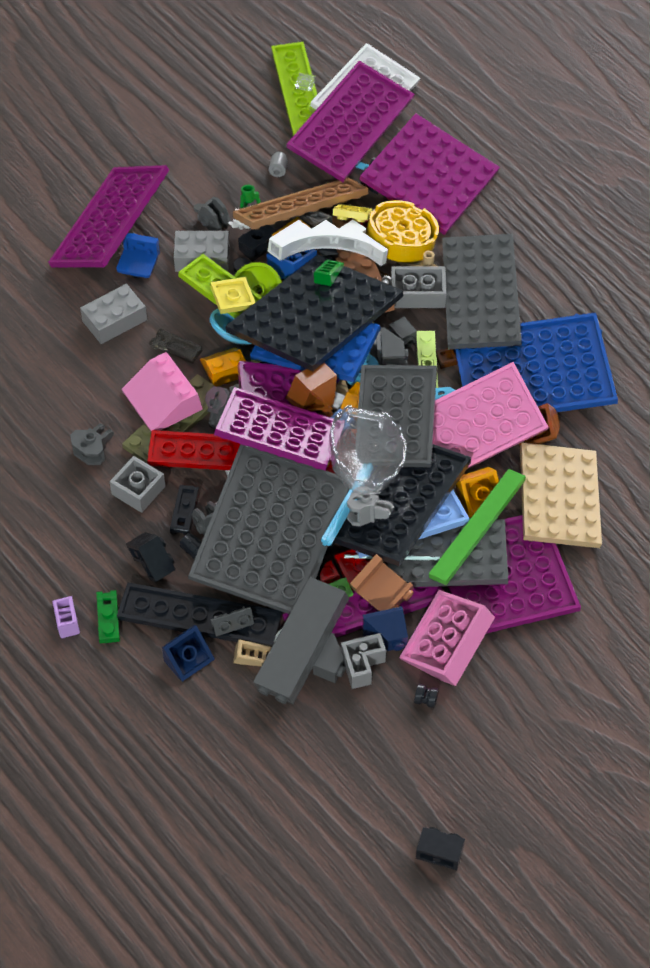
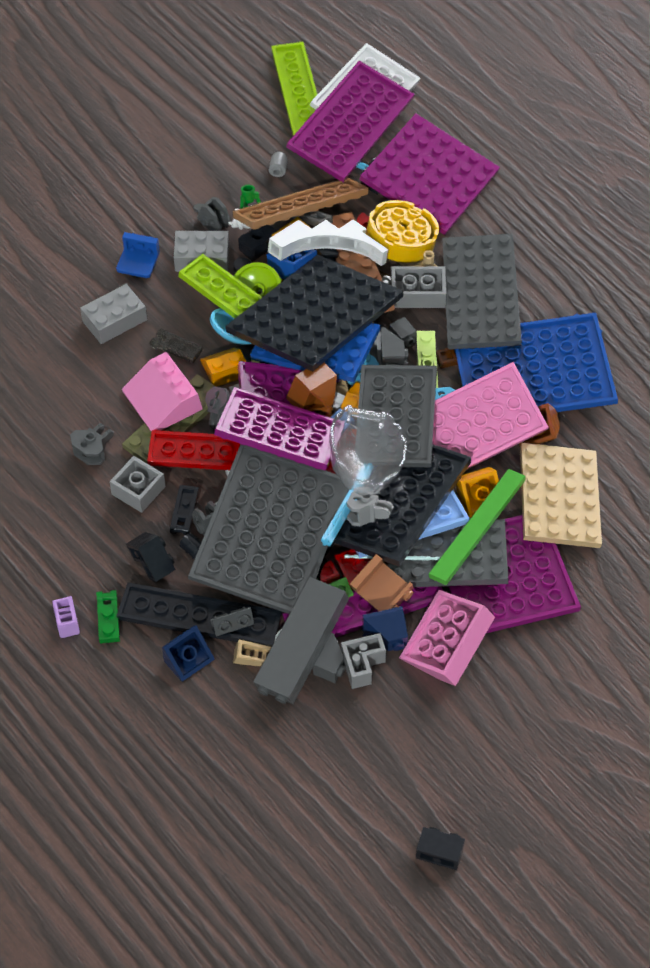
magenta plate [48,165,169,268] -> none
light yellow plate [210,277,256,314] -> none
clear tile [295,73,316,91] -> none
green slope [314,260,344,286] -> none
light yellow plate [332,204,373,222] -> none
black wheel [414,683,439,708] -> none

